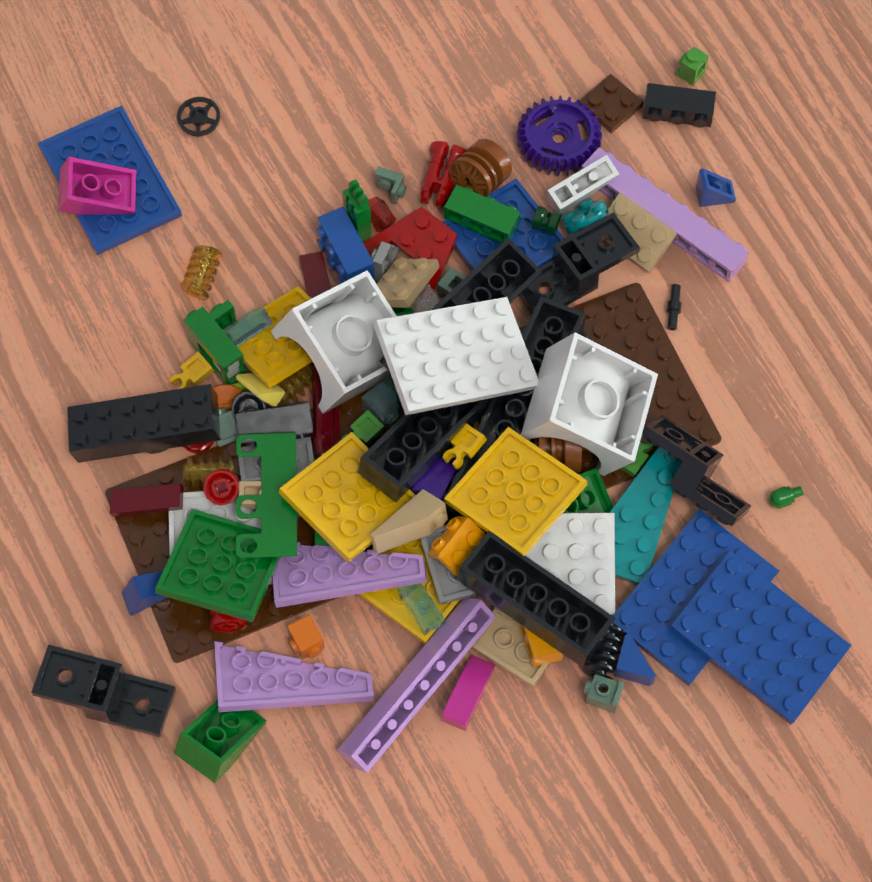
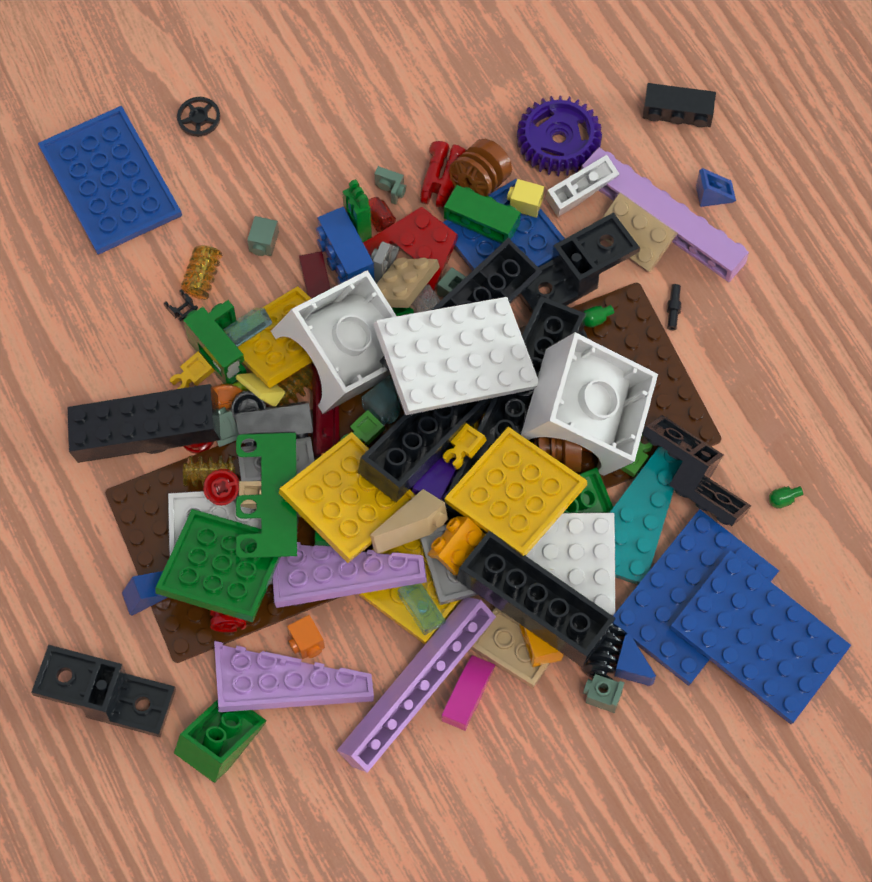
dark pink slope [58,157,136,215] -> none
dark red tile [109,483,184,517] -> none
dark green wheel [531,206,562,236] -> none
teal plate [561,198,609,235] -> none
reddish brown plate [579,74,644,134] -> none
bright green brick [675,47,709,86] -> none
none -> black piece [163,289,198,322]
none -> sand green brick [247,216,279,256]
none -> light yellow brick [507,179,545,218]
none -> green cylinder [583,305,614,328]

